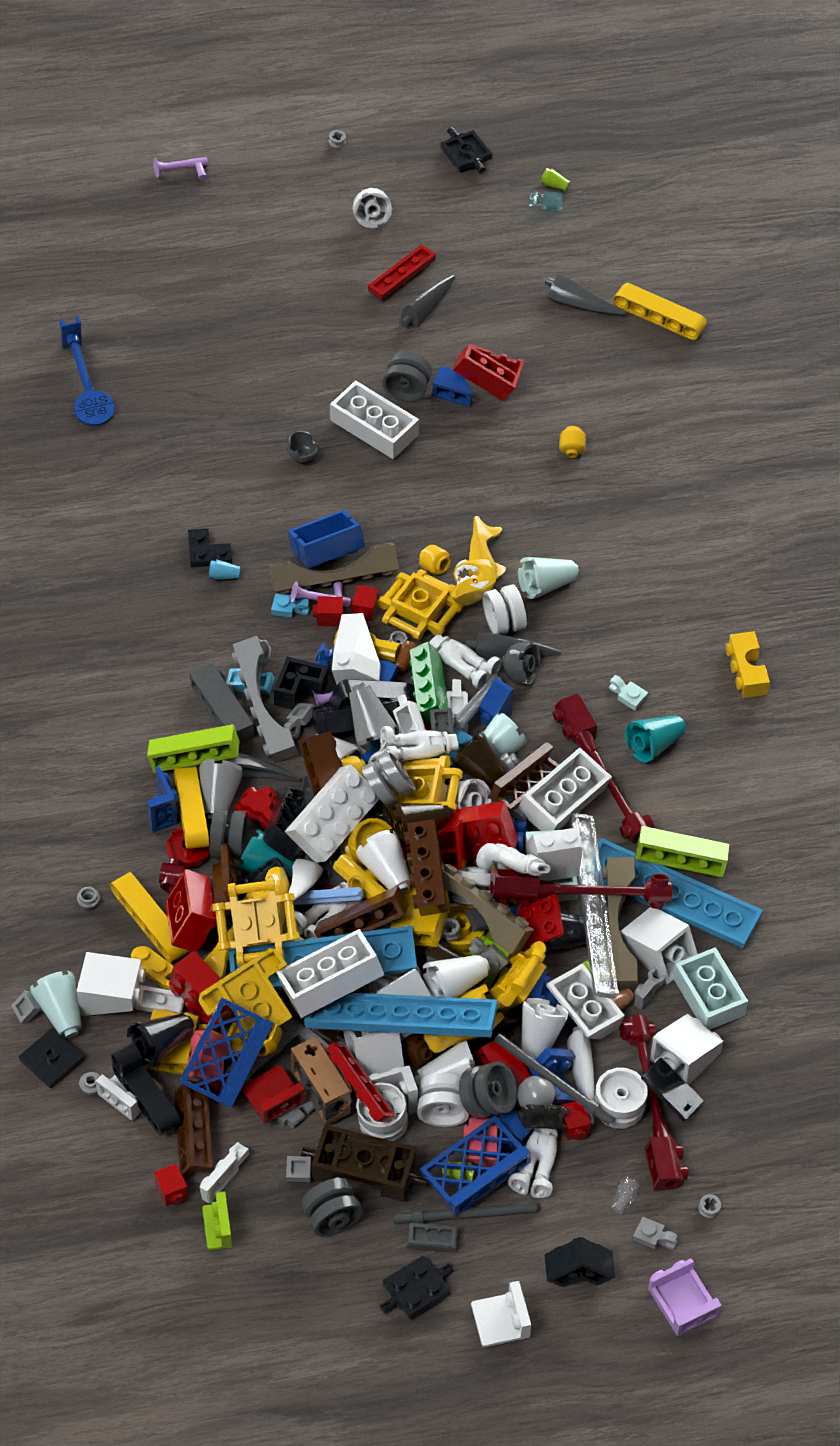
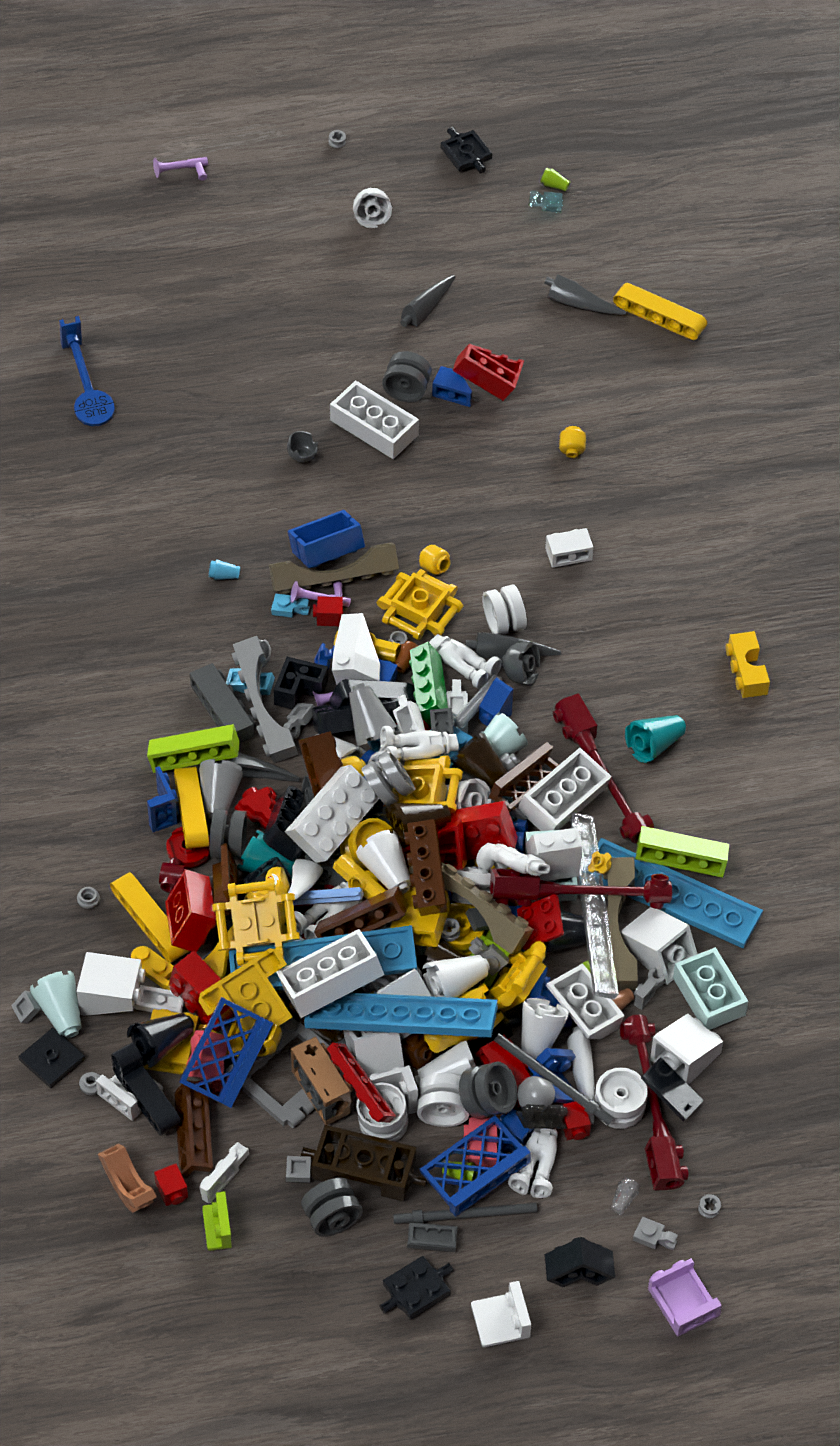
black plate [188,528,232,567] -> none
red bracket [241,1065,305,1124] -> none
red brick [352,585,378,621] -> none
red plate [368,244,436,300] -> none
yellow piece [450,516,506,606] -> none
light aqua cone [518,557,579,599] -> none
light aqua plate [609,675,648,711] -> none
none -> nougat arch [98,1144,156,1213]
none -> white brick [545,528,593,568]
none -> yellow plate [588,851,611,874]

